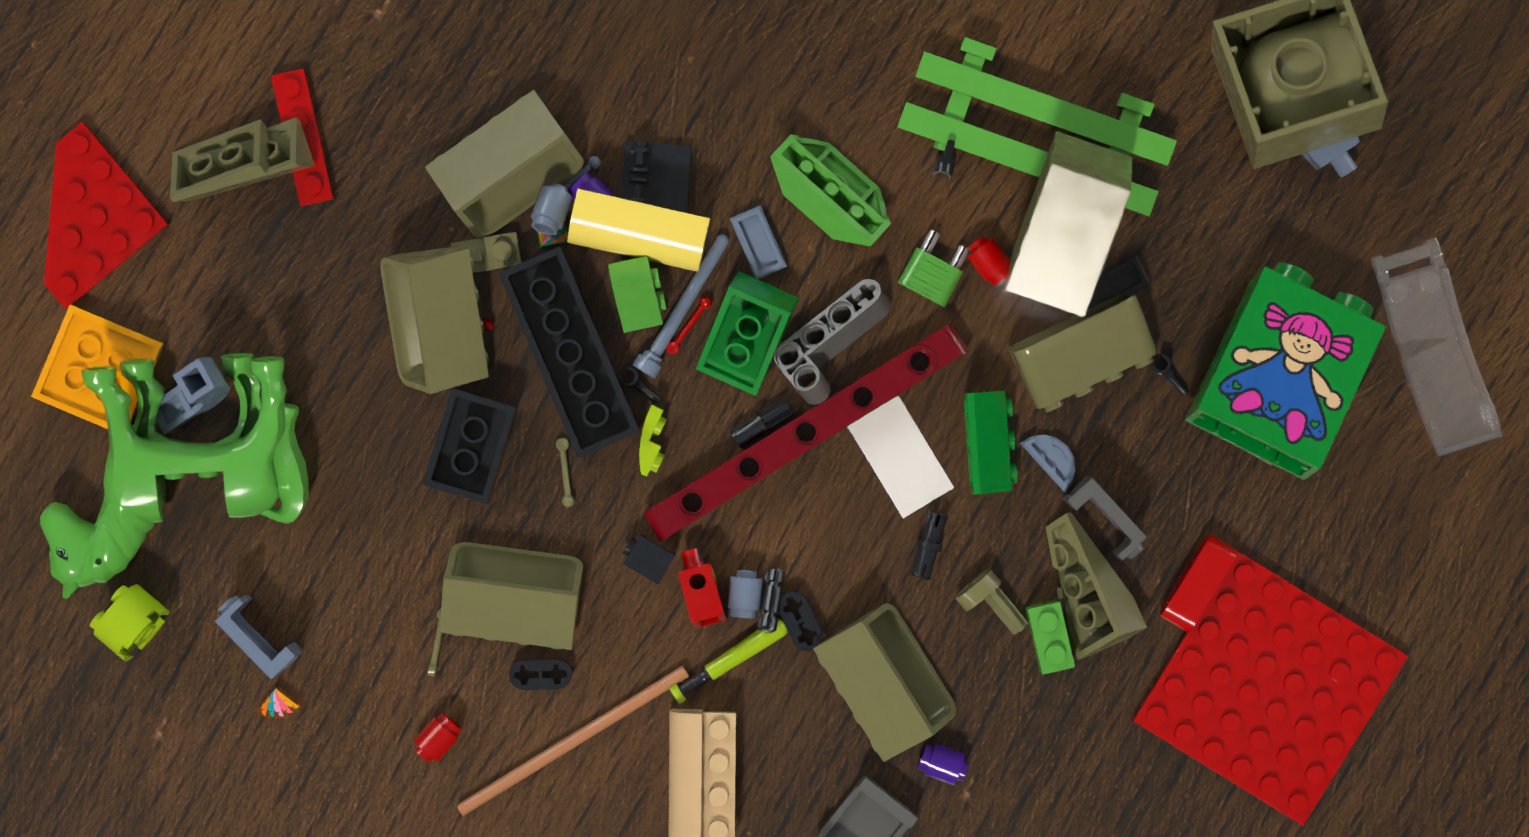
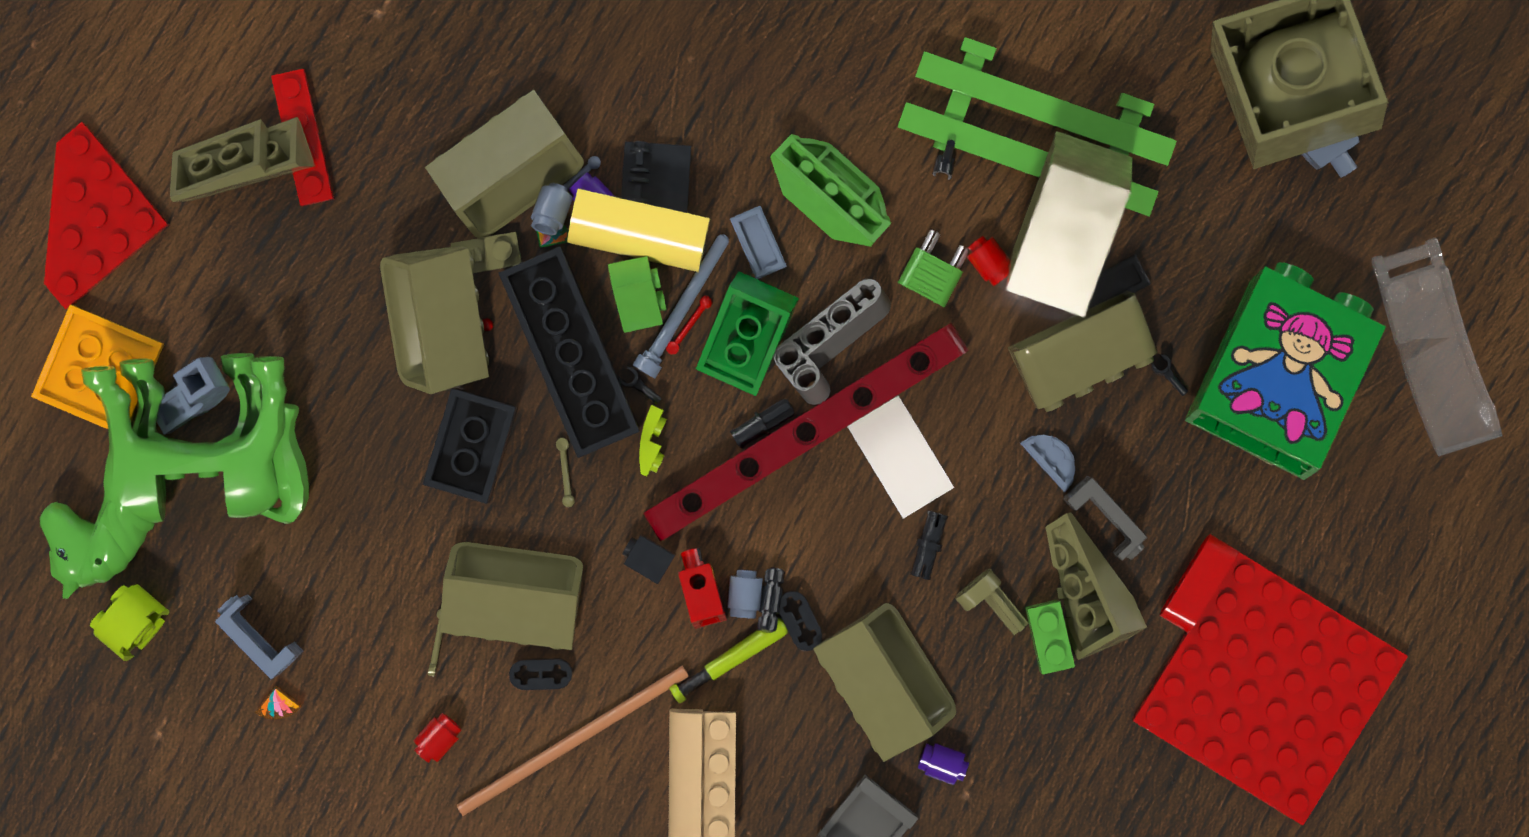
green slope [963,391,1017,495] -> none

